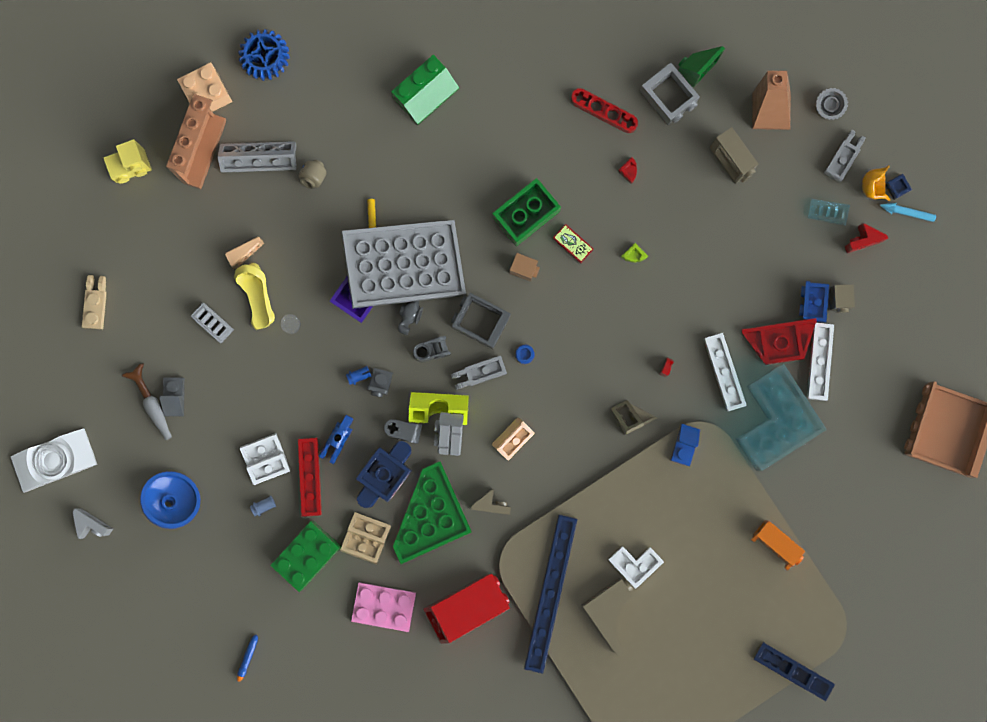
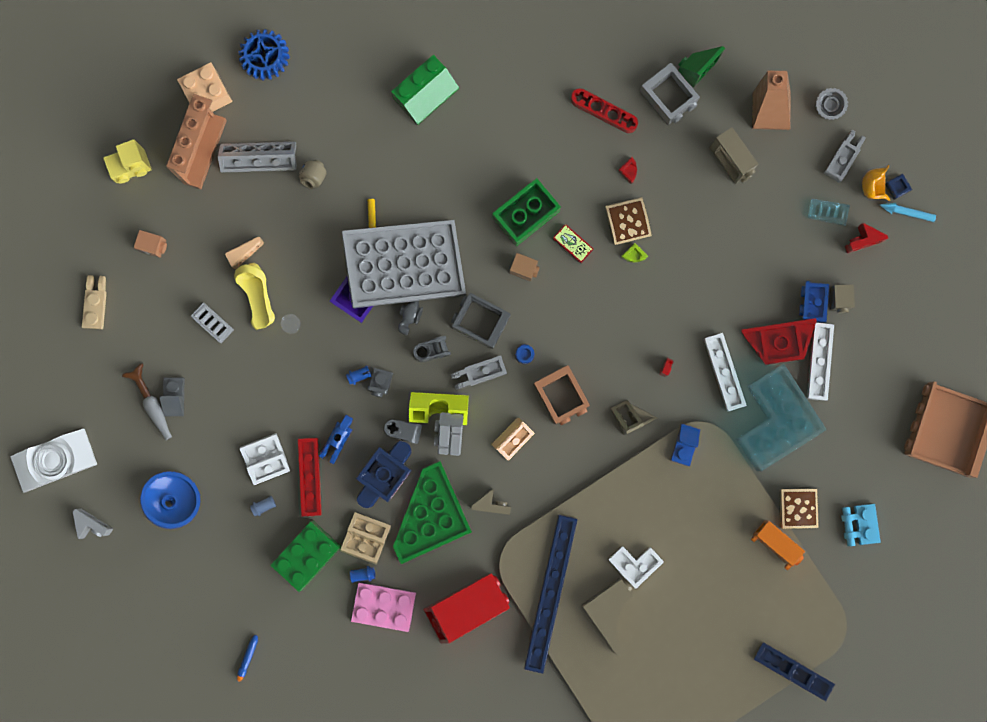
none -> nougat brick [134,230,167,258]
none -> blue pin [350,566,375,583]
none -> nougat window [533,365,590,426]
none -> slope [605,197,652,245]
none -> slope [780,489,818,529]
none -> medium azure plate [841,504,881,546]

